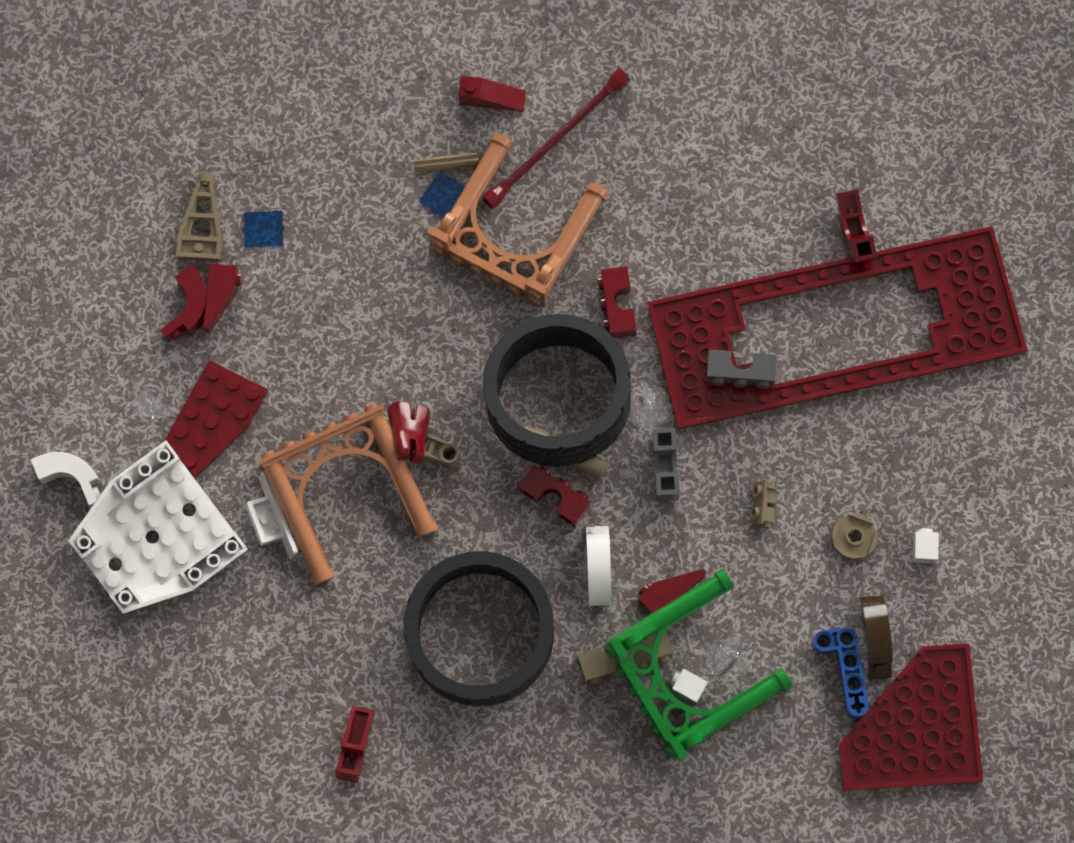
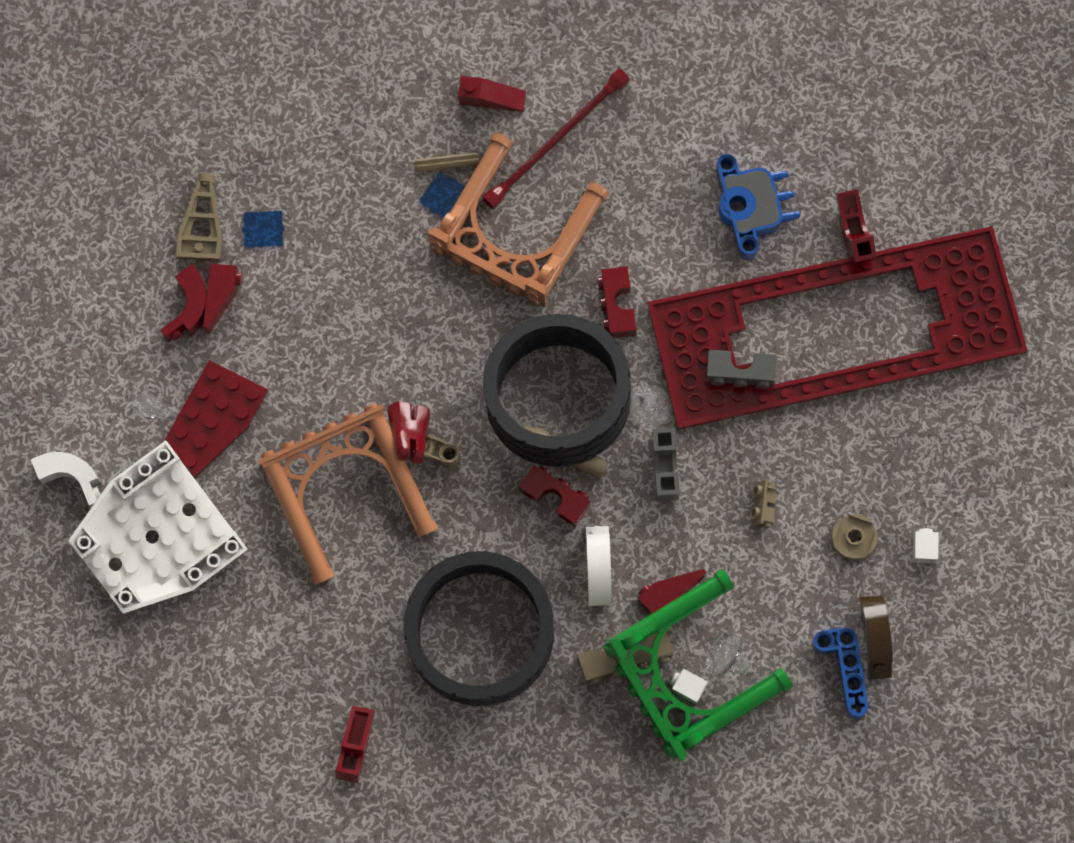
white bracket [246,471,299,559] -> none
dark red plate [839,643,983,791] -> none
none -> blue piece [716,154,800,260]

